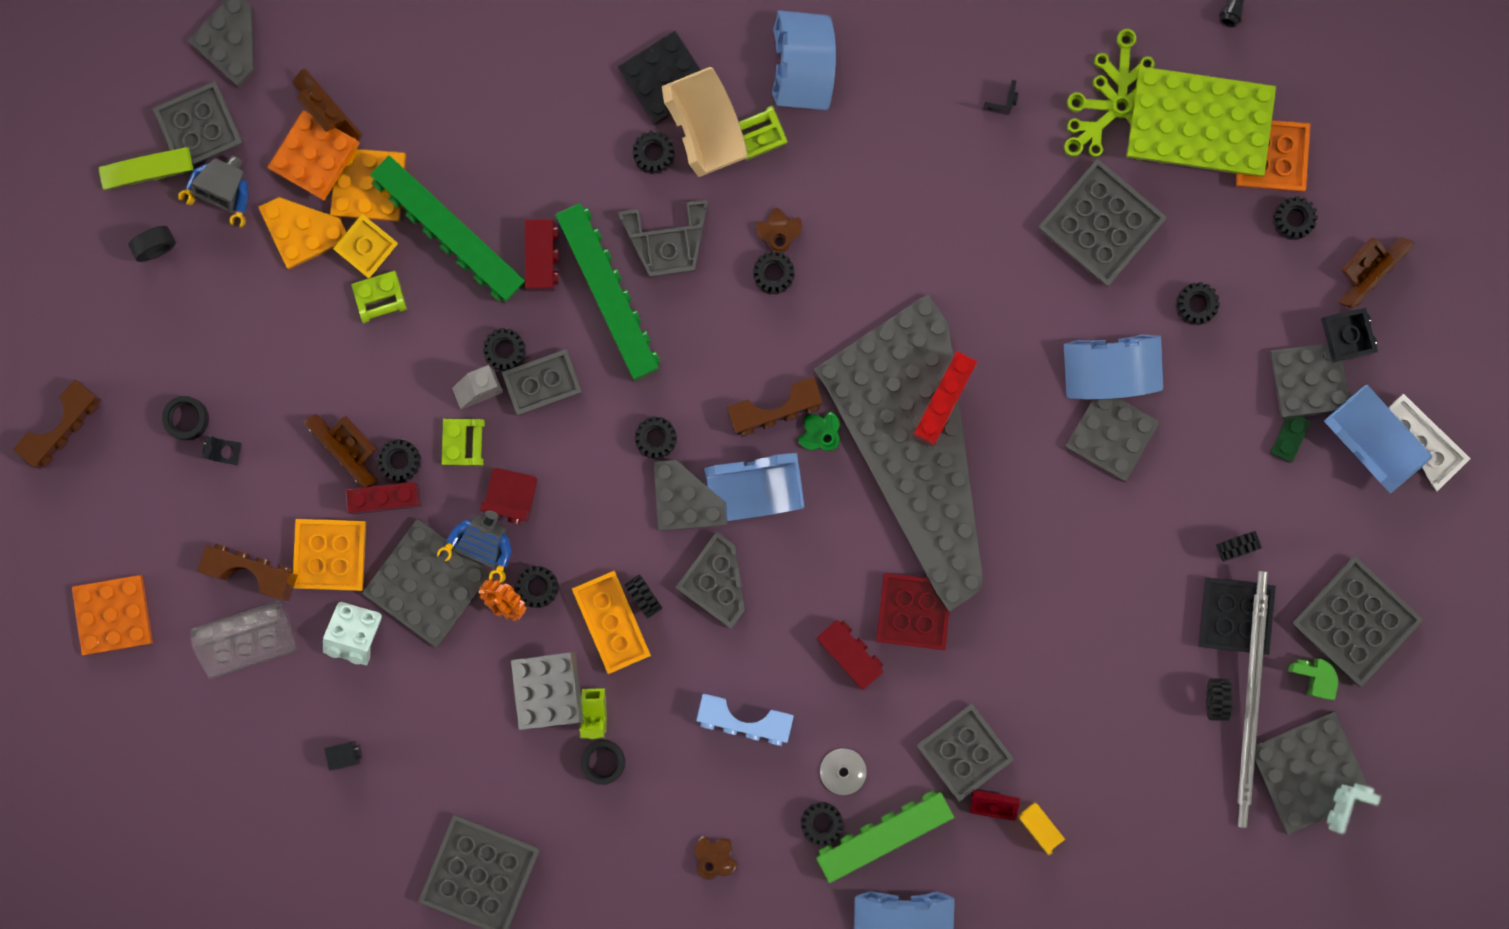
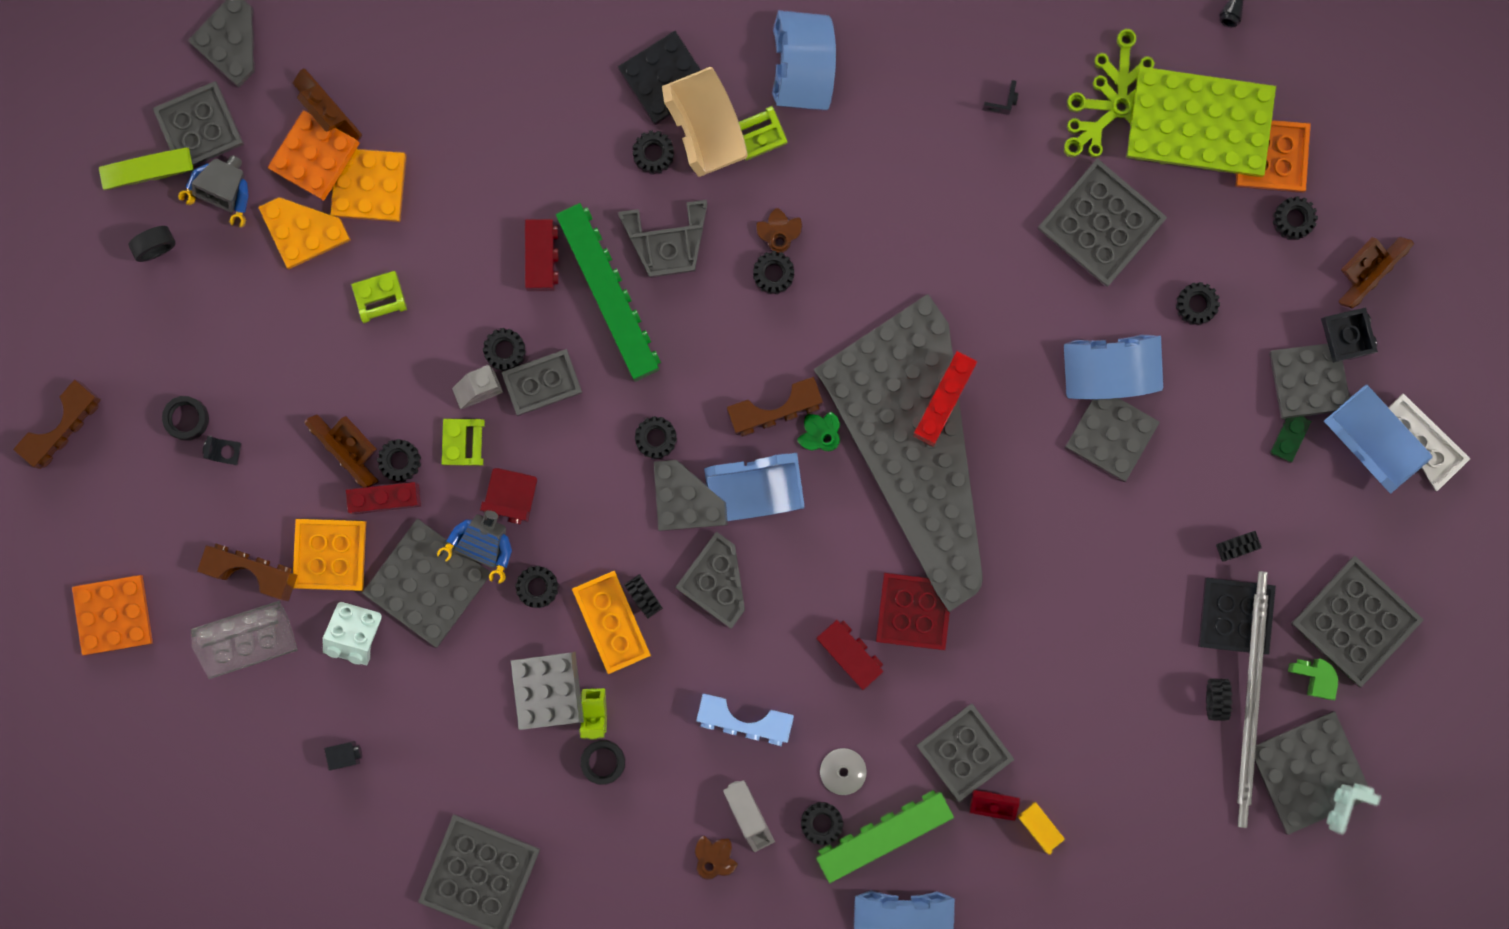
yellow plate [333,214,398,278] -> none
green brick [370,155,525,303] -> none
orange gear [478,579,527,621] -> none
none -> light grey slope [723,780,775,852]

